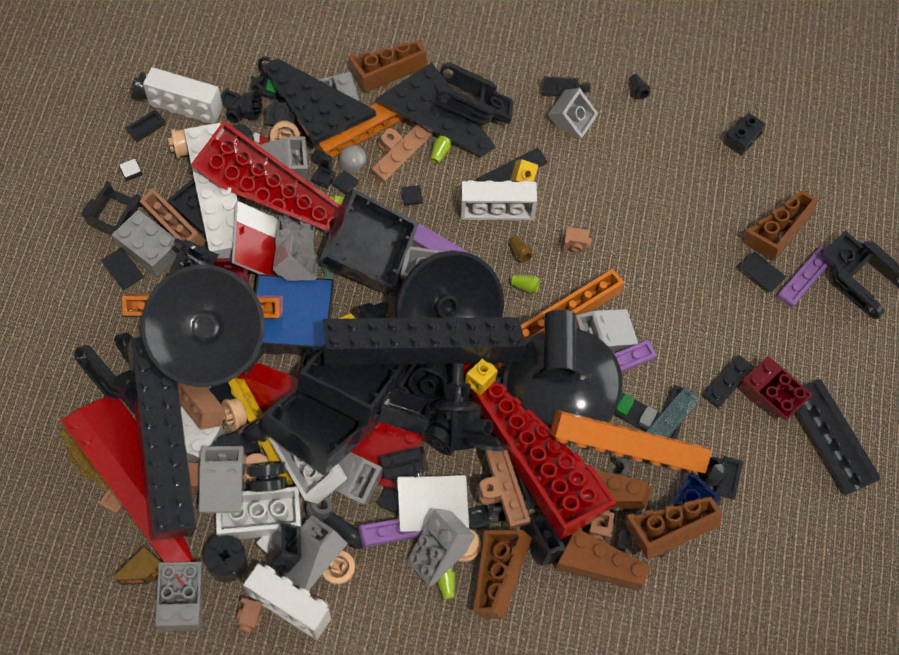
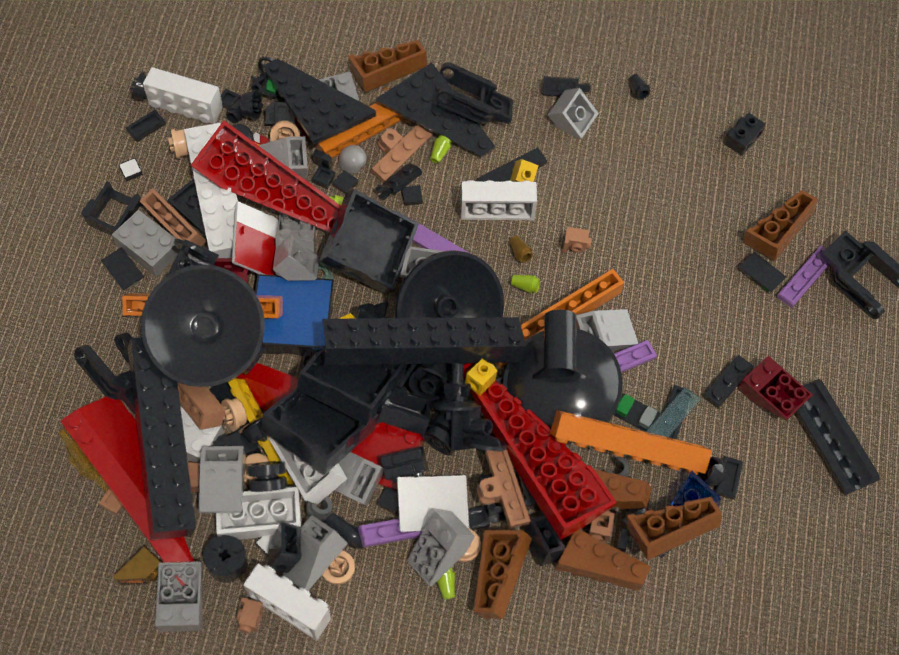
none -> black plate [375,162,423,200]

